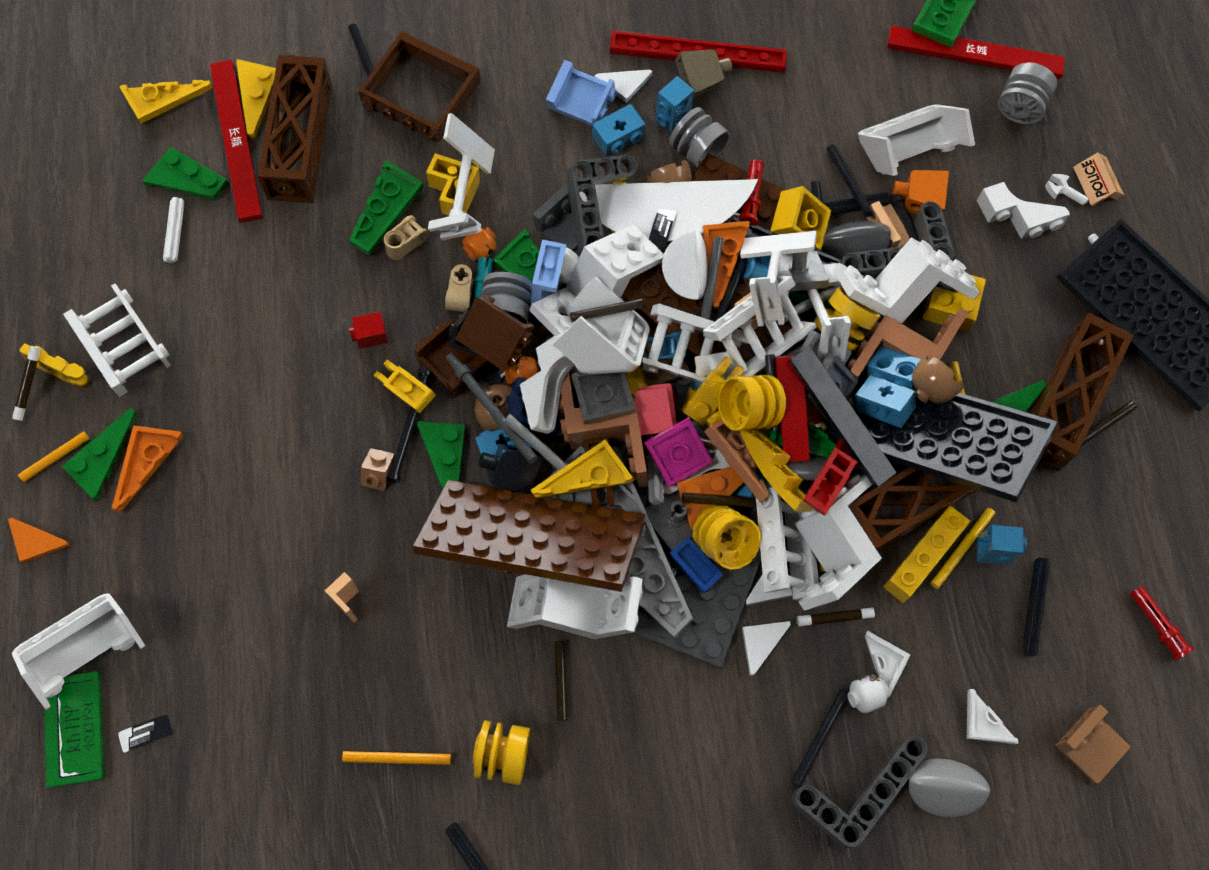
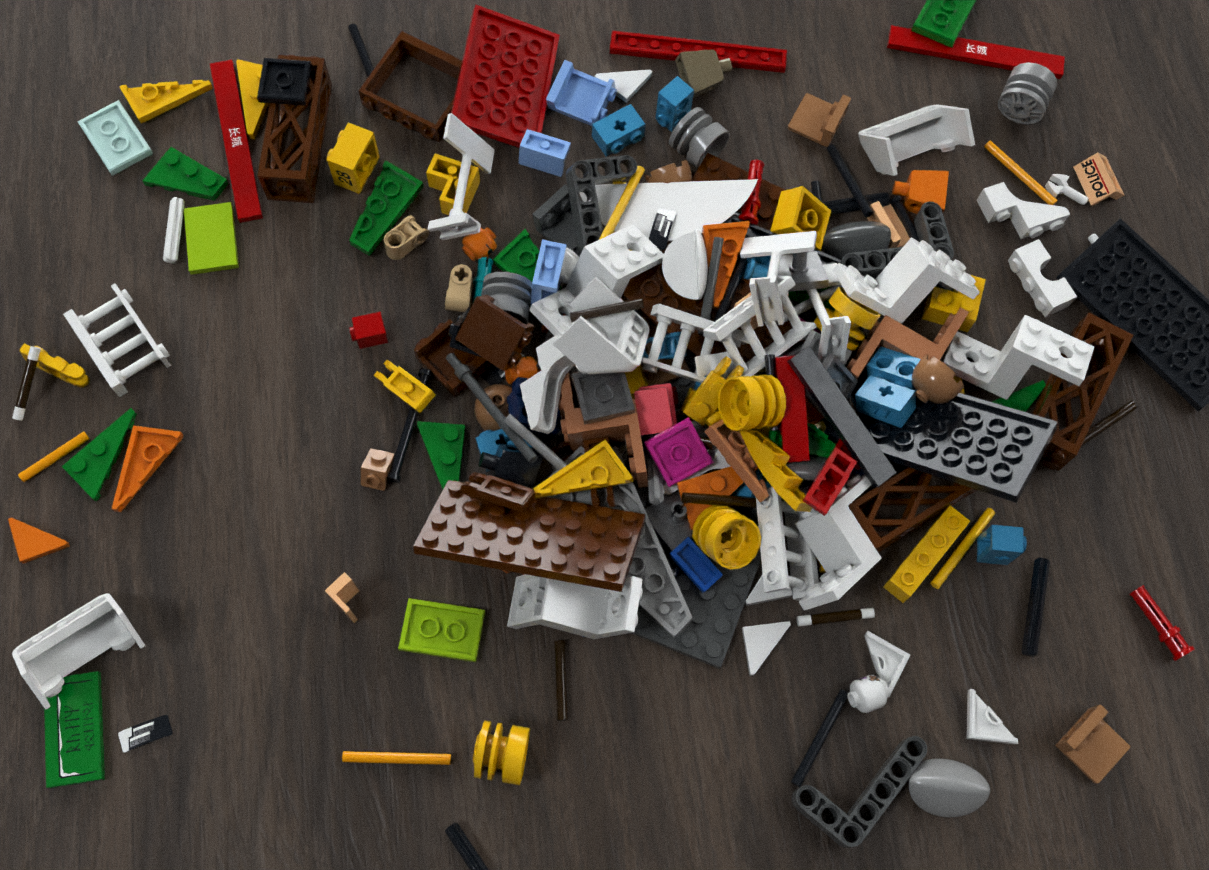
none -> light aqua tile [77,100,153,176]
none -> lime tile [184,202,239,275]
none -> black tile [257,58,312,106]
none -> yellow brick [327,122,380,194]
none -> lime tile [398,598,485,663]
none -> red plate [451,4,560,148]
none -> reddish brown hinge [460,472,535,513]
none -> light blue panel [519,129,571,177]
none -> yellow bar [599,166,645,240]
none -> medium nougat bracket [788,93,851,147]
none -> white bracket [942,315,1094,400]
none -> light orange bar [984,140,1058,205]
none -> white arch [1008,239,1077,318]

